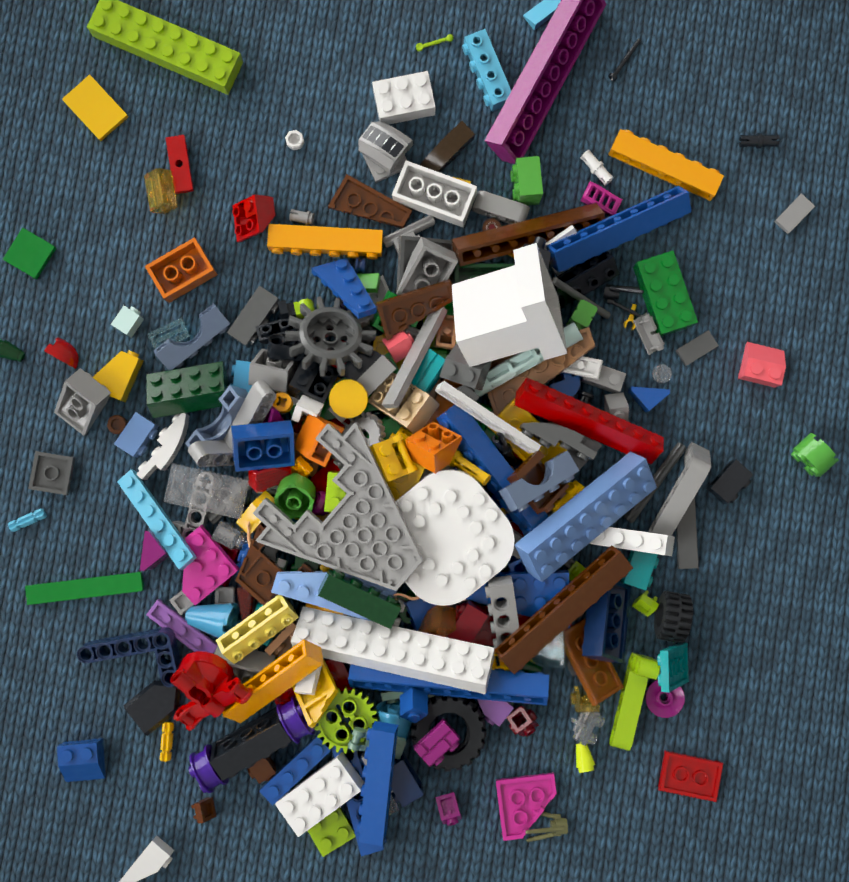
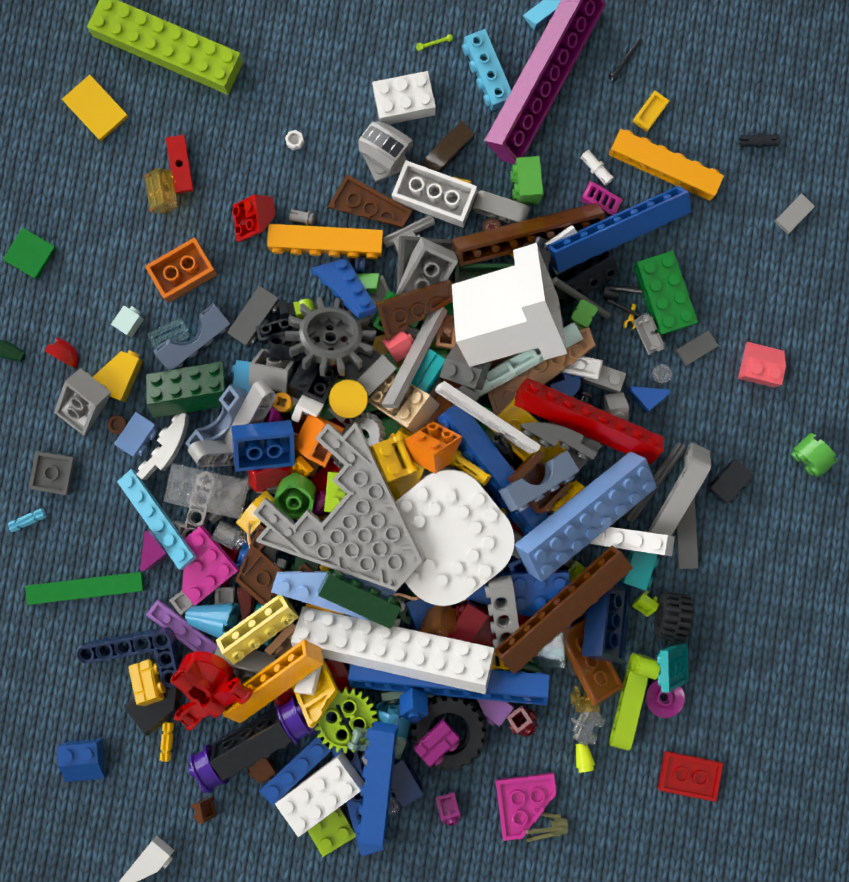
none -> yellow brick [128,659,166,706]
none -> yellow tile [632,90,670,132]

